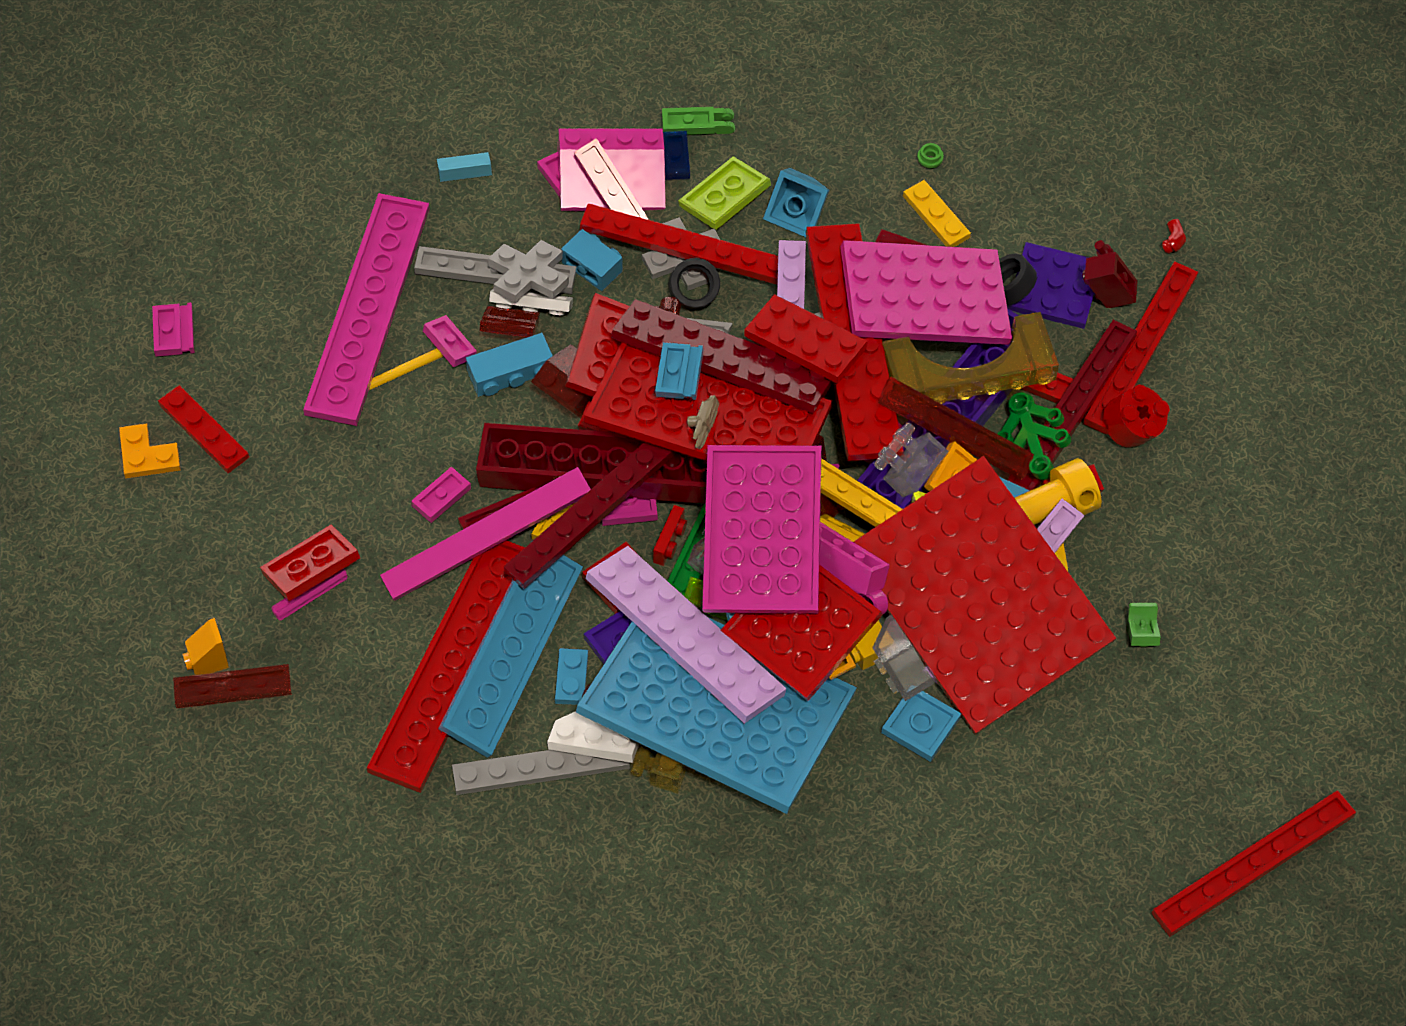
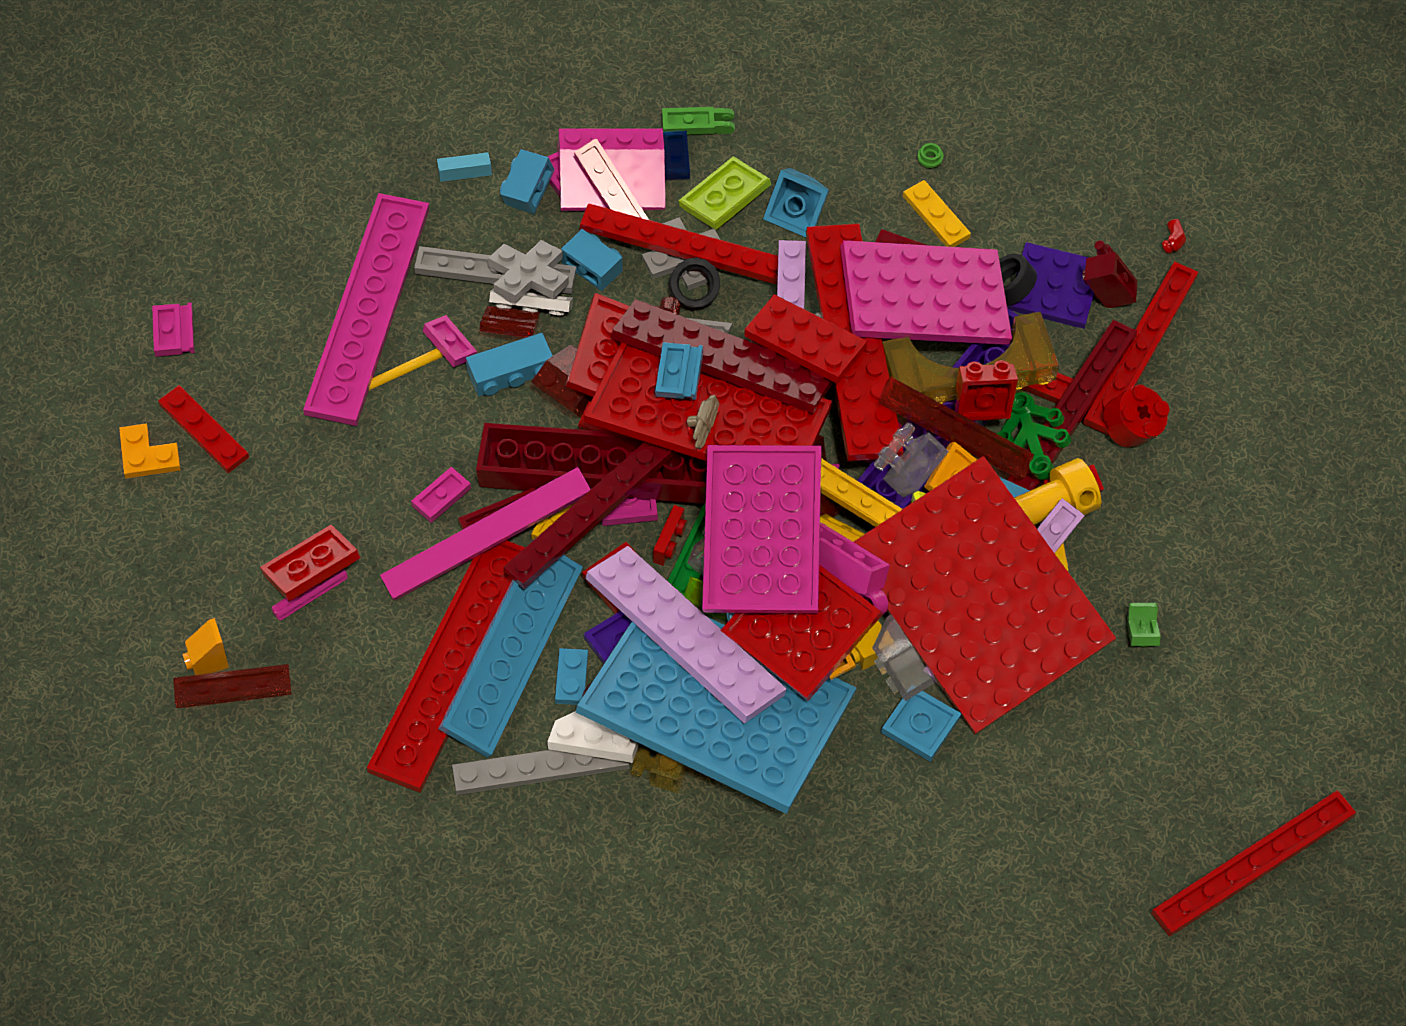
none -> dark azure brick [500,149,555,214]
none -> red plate [954,360,1018,421]

